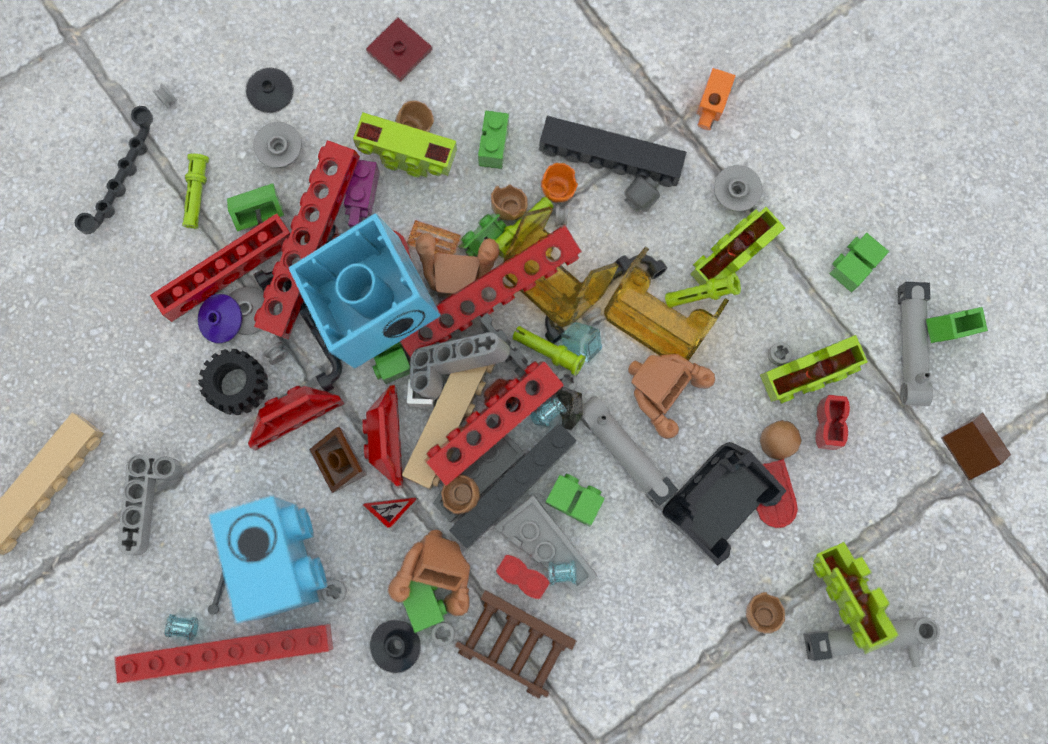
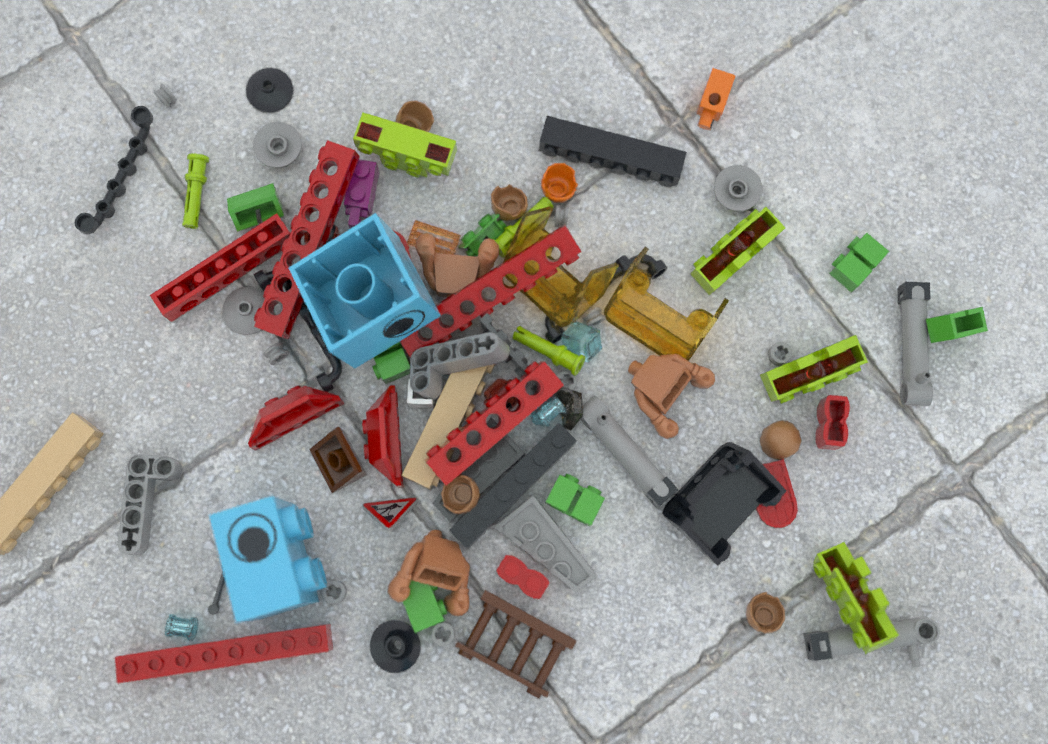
dark purple dish [198,294,242,343] -> none
black tyre [198,349,268,415] -> none
dark red plate [366,17,433,82] -> none
bright green piece [478,110,509,169] -> none
clear light blue bush [548,560,577,585] -> none
dark grey head [624,176,660,213] -> none
lime pin [665,273,741,308] -> none
reddish brown slope [941,412,1011,480] -> none

